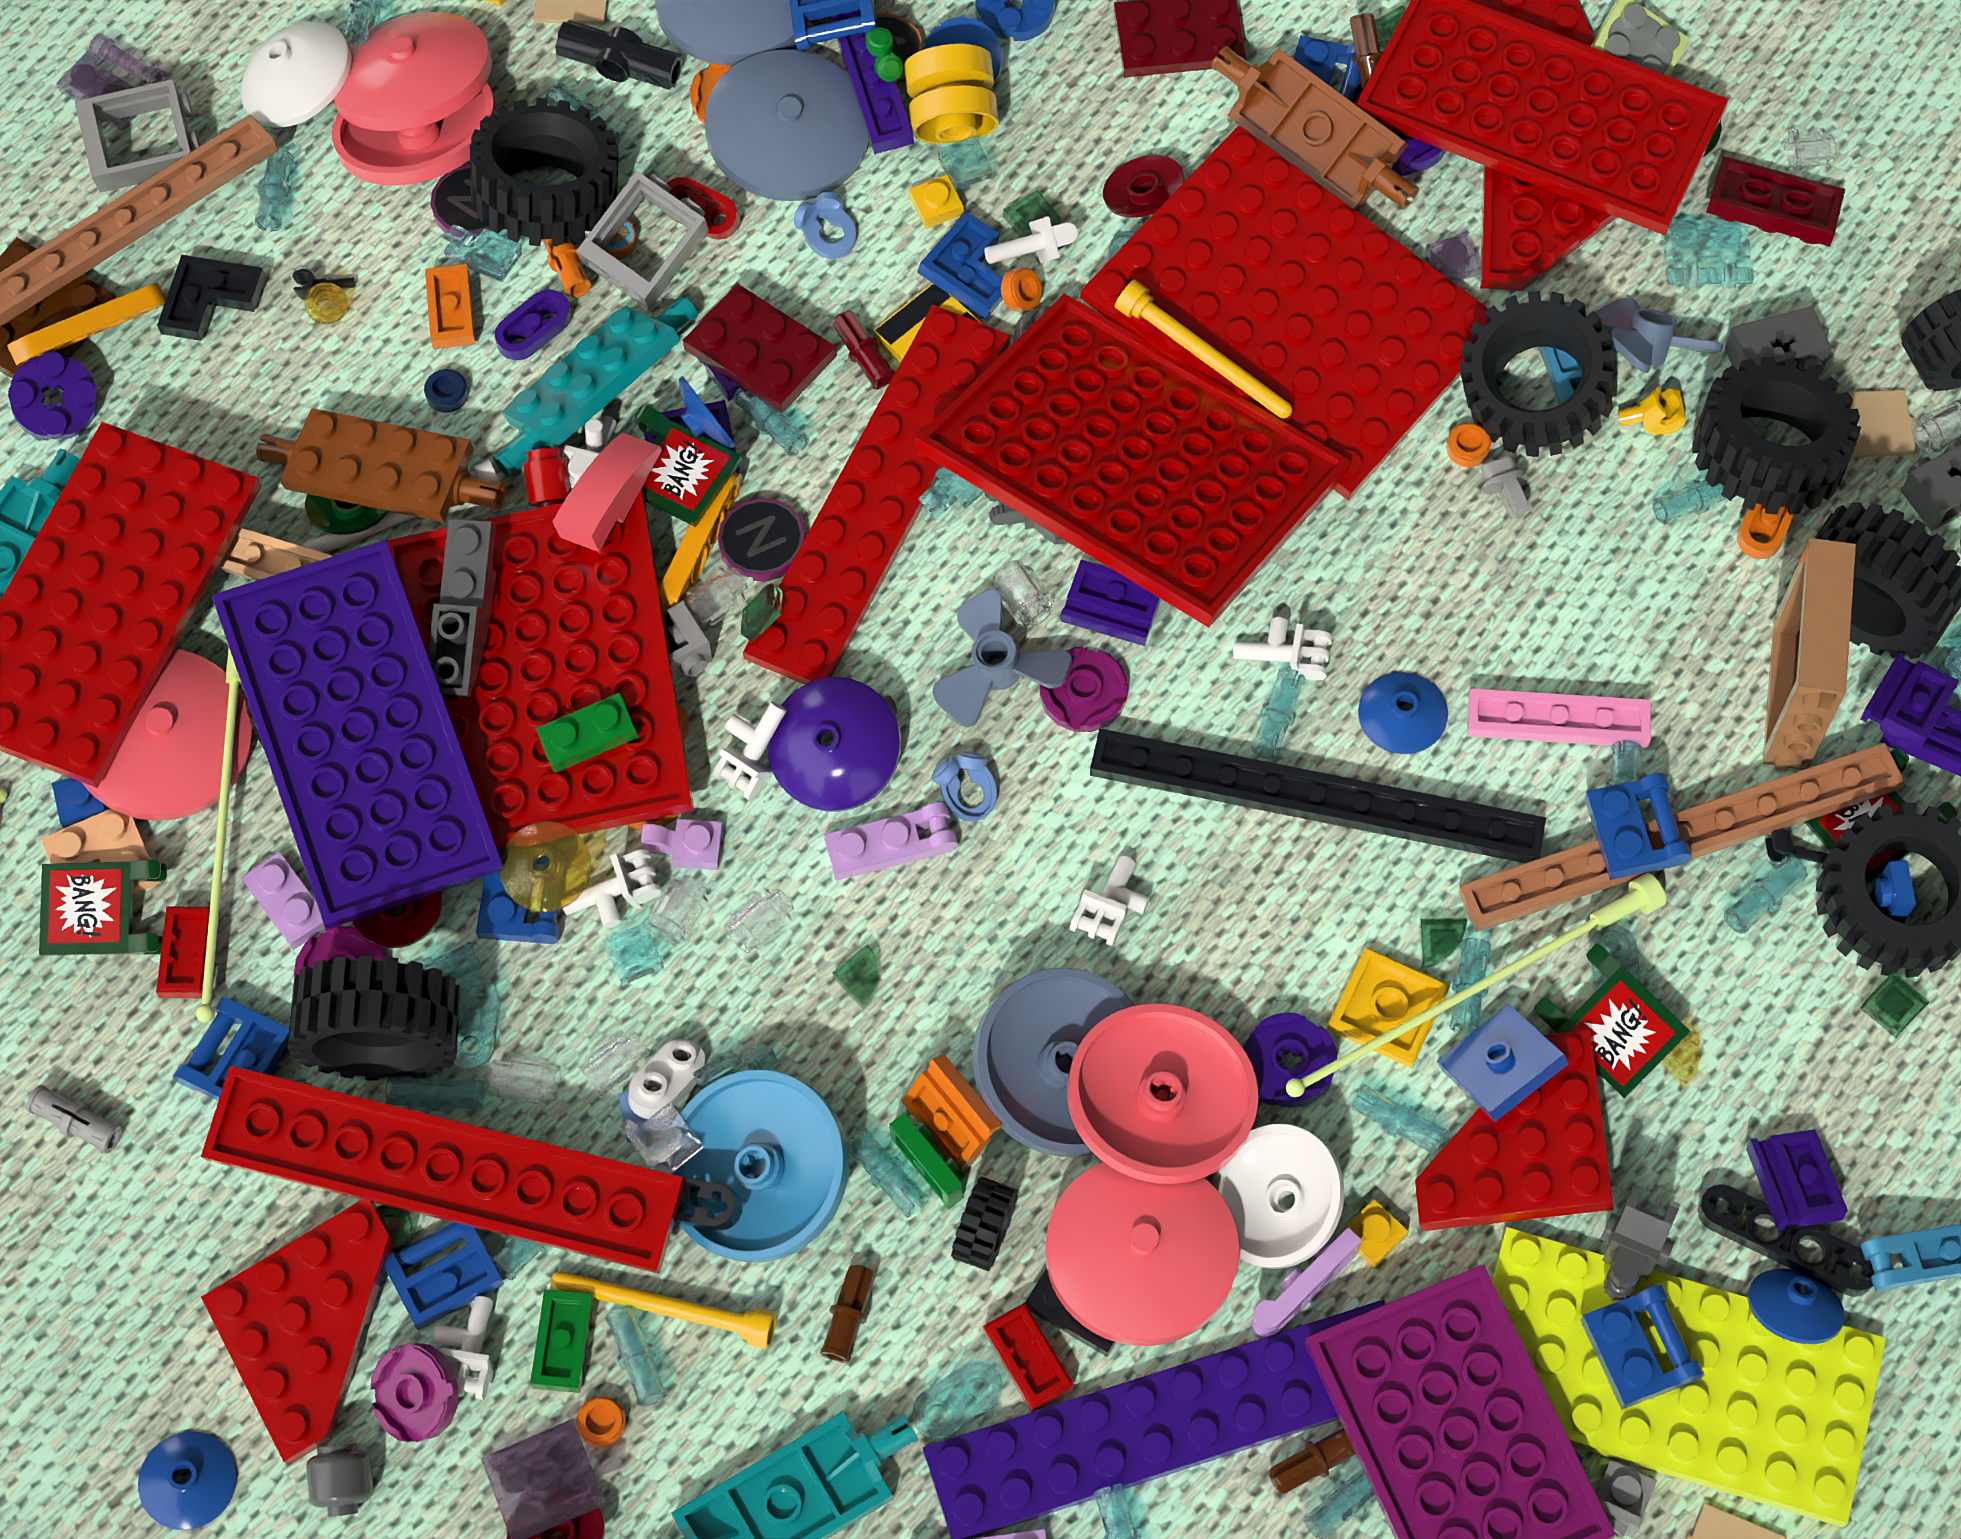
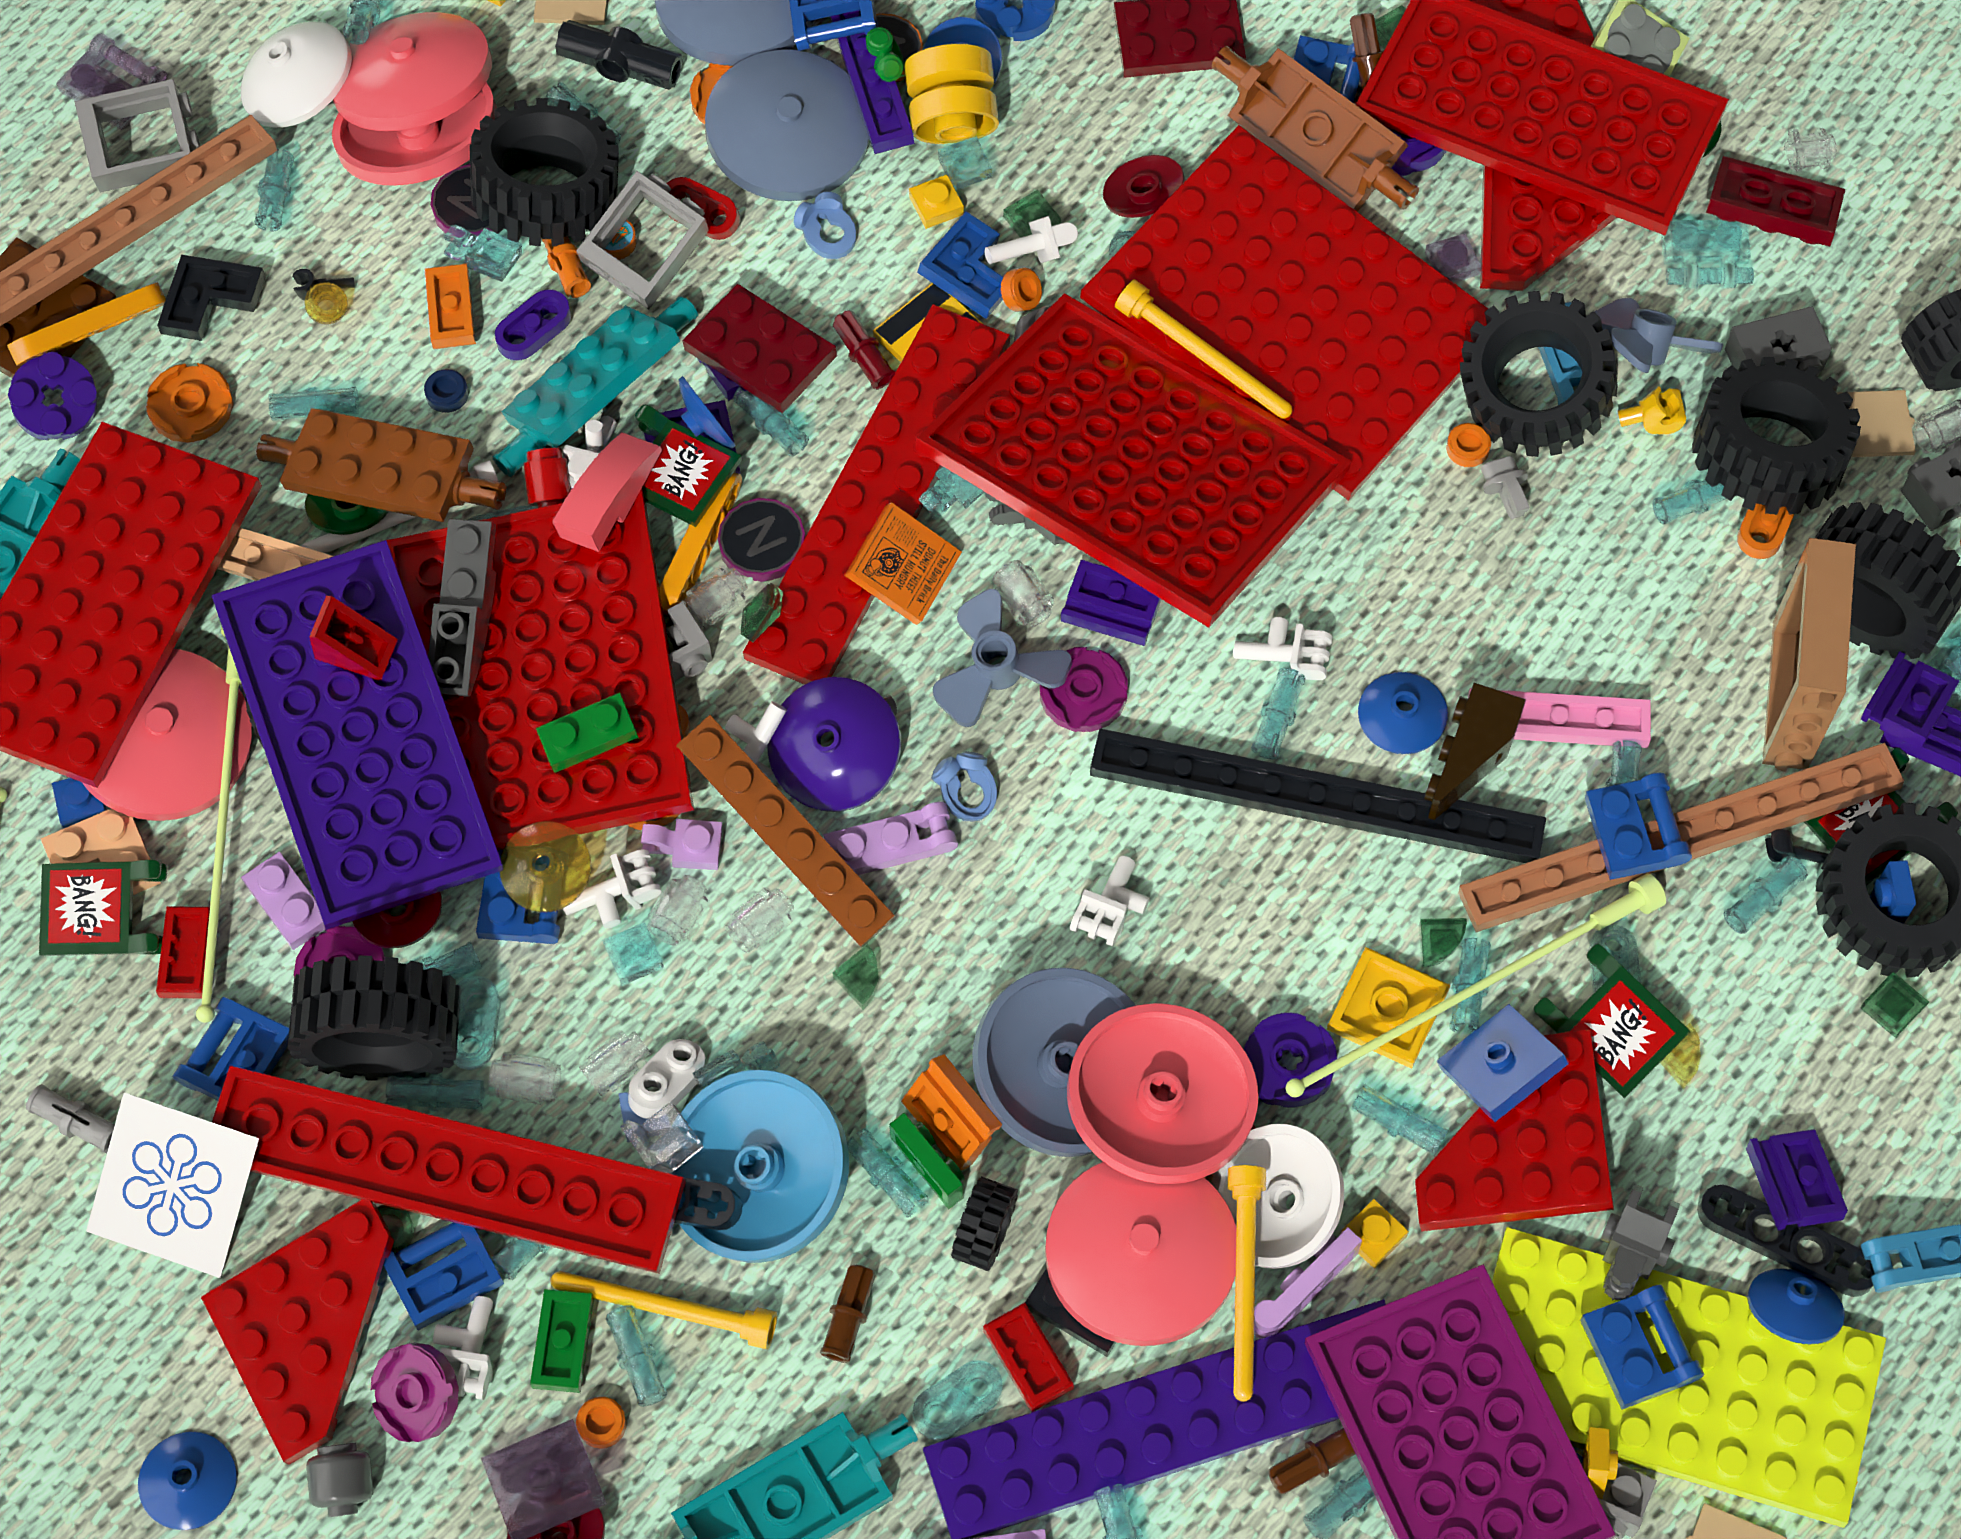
none -> white sticker [86,1092,259,1278]
none -> orange tile [146,363,234,443]
none -> clear light blue pin [269,386,359,421]
none -> red slope [309,596,398,680]
none -> dark orange plate [676,715,895,948]
none -> orange tile [845,502,962,625]
none -> yellow piece [1228,1165,1266,1402]
none -> dark brown slope [1424,683,1526,820]
none -> yellow plate [1582,1427,1618,1499]

